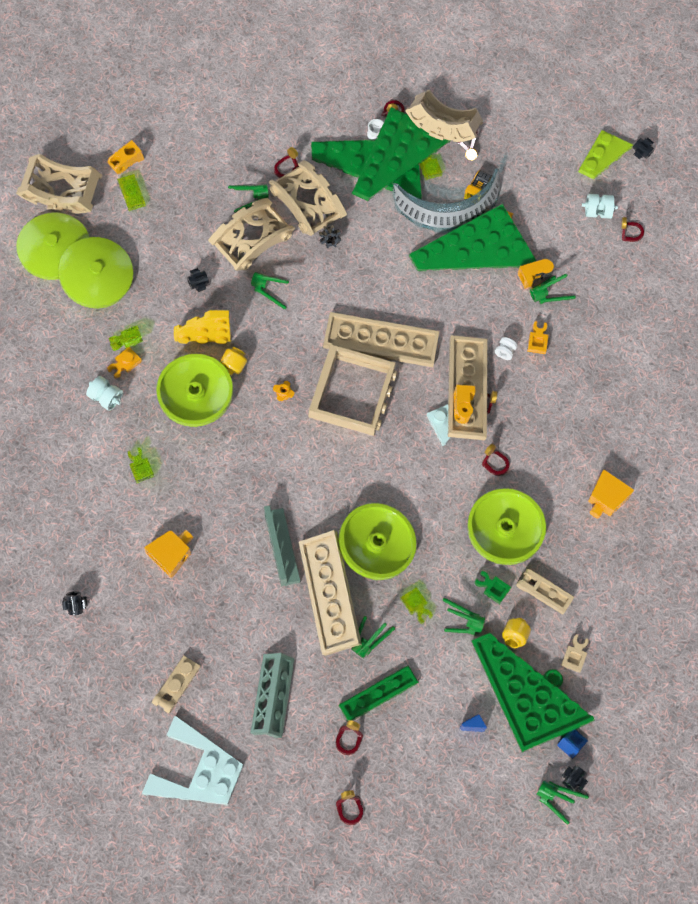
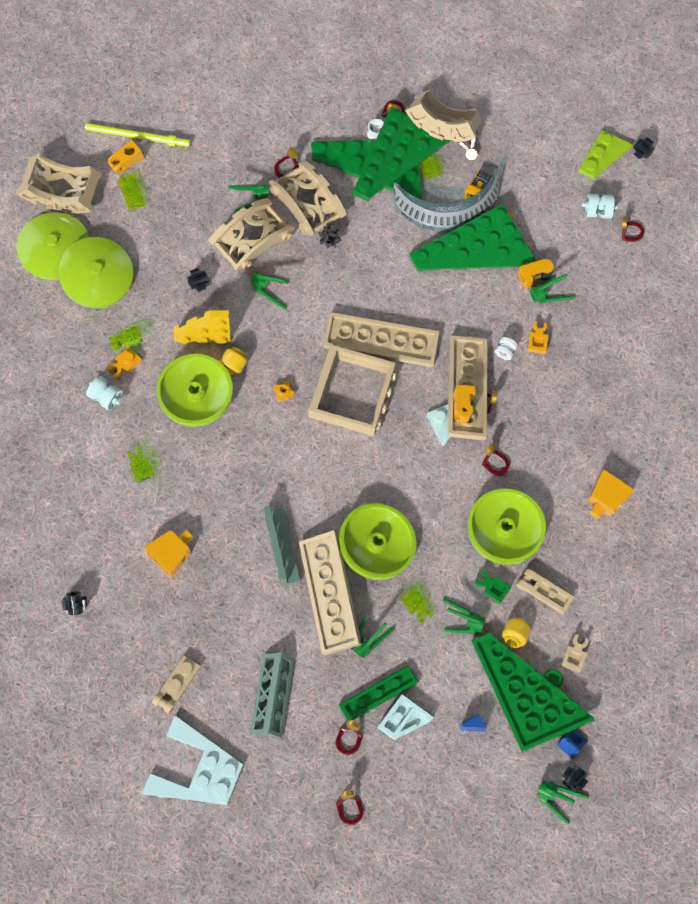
none -> neon yellow bar [85,123,190,147]
none -> light aqua wing [378,695,434,740]

